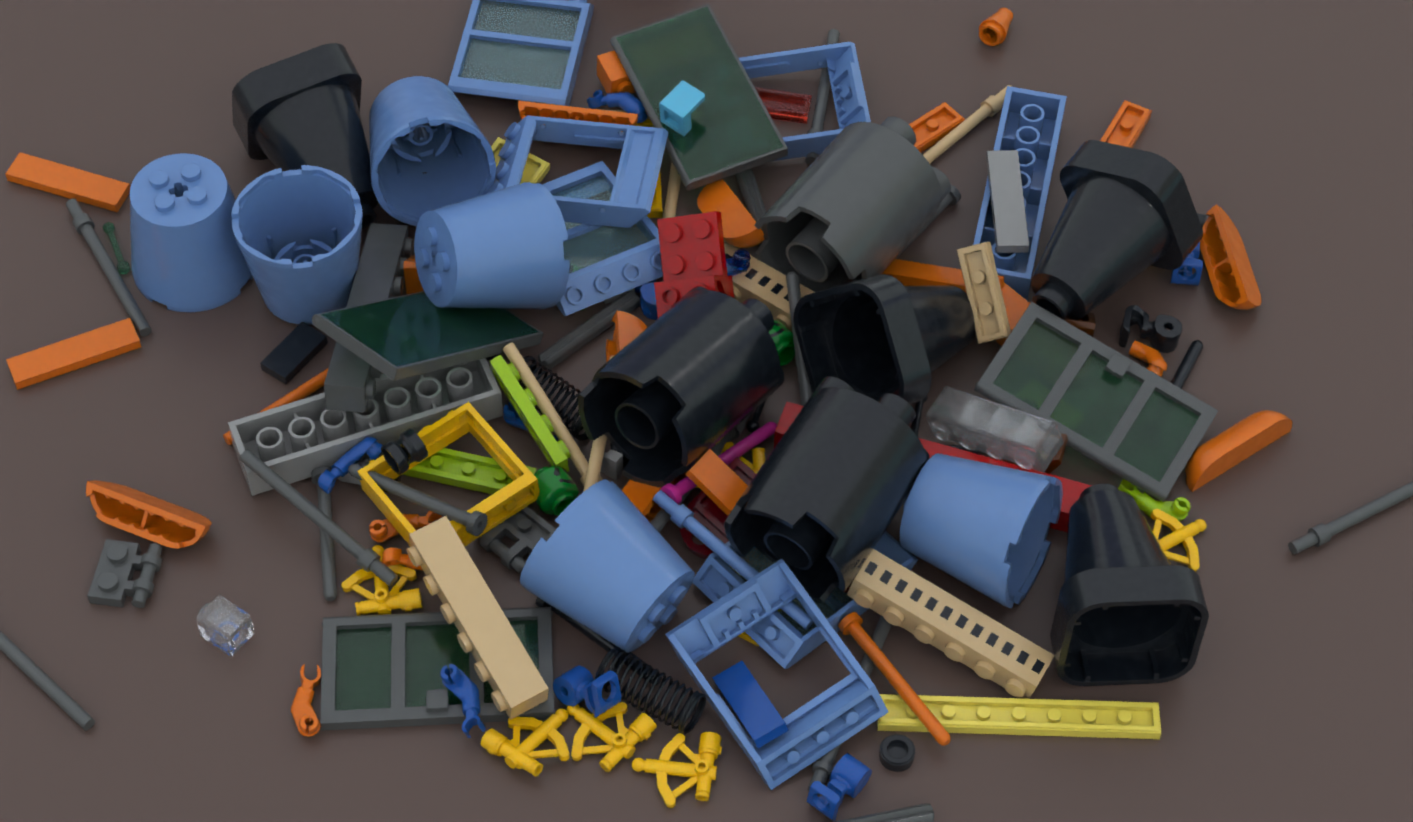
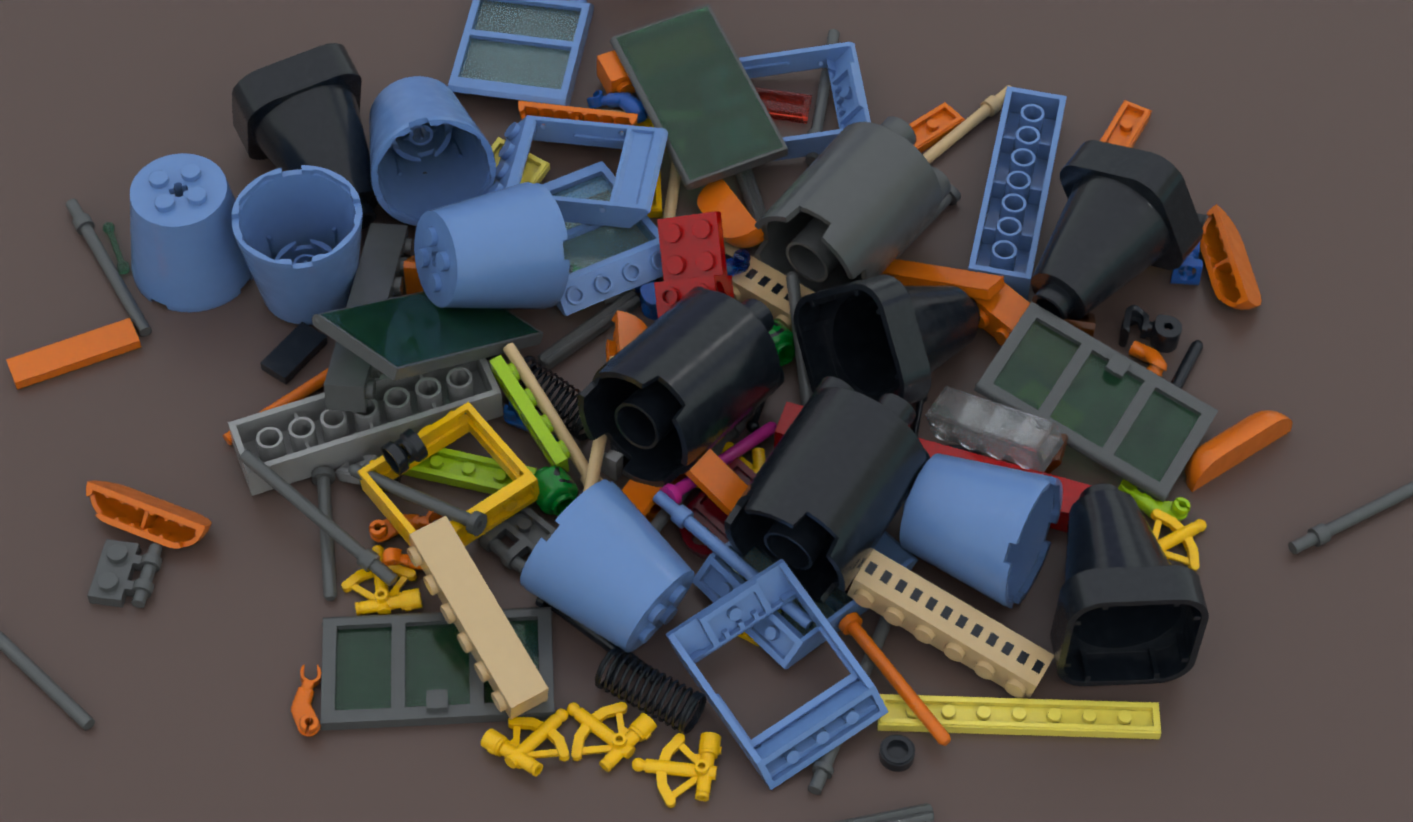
orange tile [5,152,130,212] -> none
clear brick [196,594,255,657] -> none
blue arm [318,437,383,494] -> none
blue arm [440,664,486,739] -> none
blue leg [553,666,622,718] -> none
medium azure panel [659,80,705,136] -> none
blue tile [712,661,789,748] -> none
blue leg [807,753,872,821] -> none
tan tile [957,242,1011,344] -> none
orange cone [979,7,1013,46] -> none
light grey tile [986,150,1029,253] -> none

